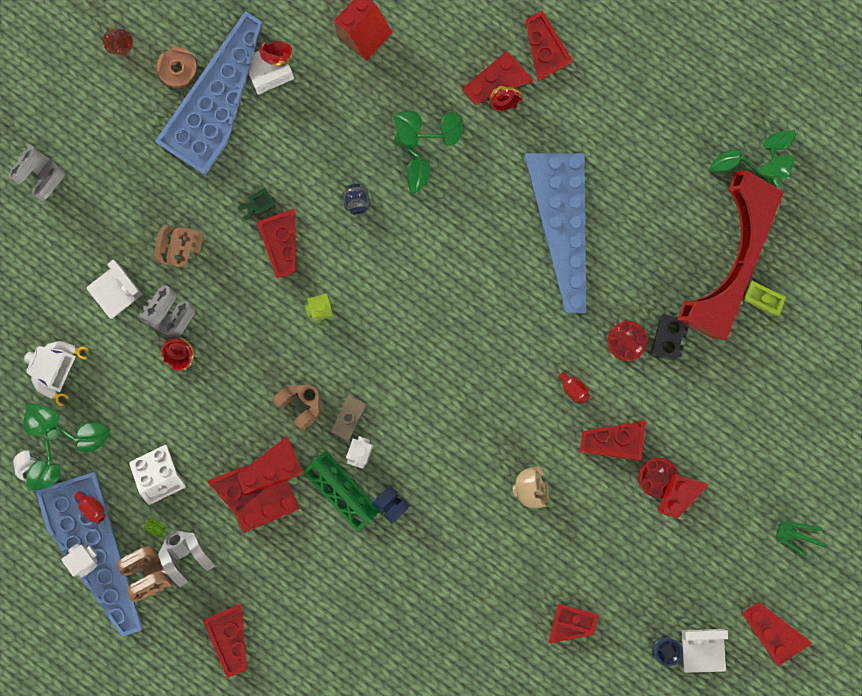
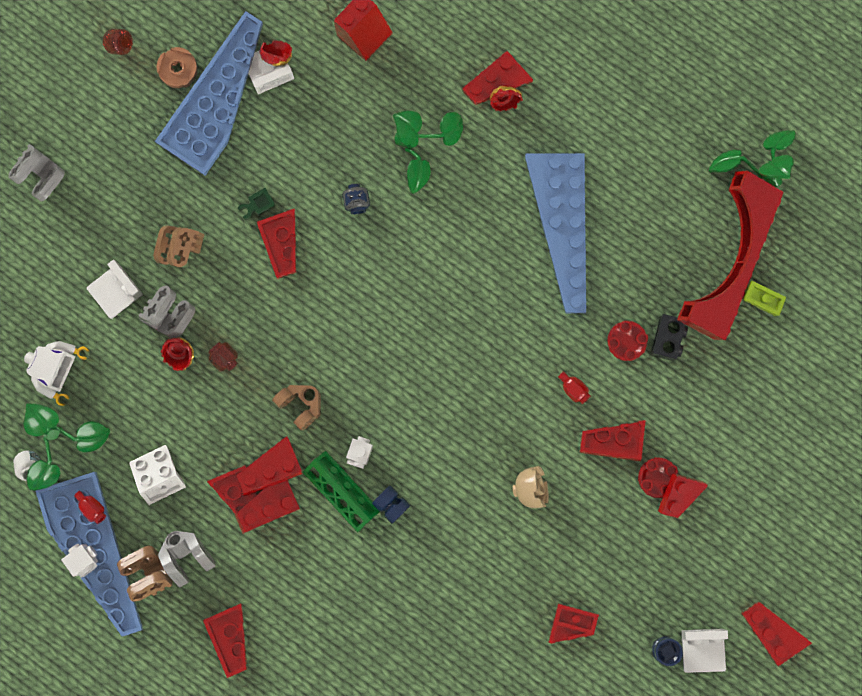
clear neon green piece [144,517,167,538] -> none
lime brick [305,293,334,321] -> none
dark tan plate [331,395,367,441] -> none
red wing [525,10,573,82] -> none
green plant [776,520,827,557] -> none
none -> clear red head [208,342,239,372]

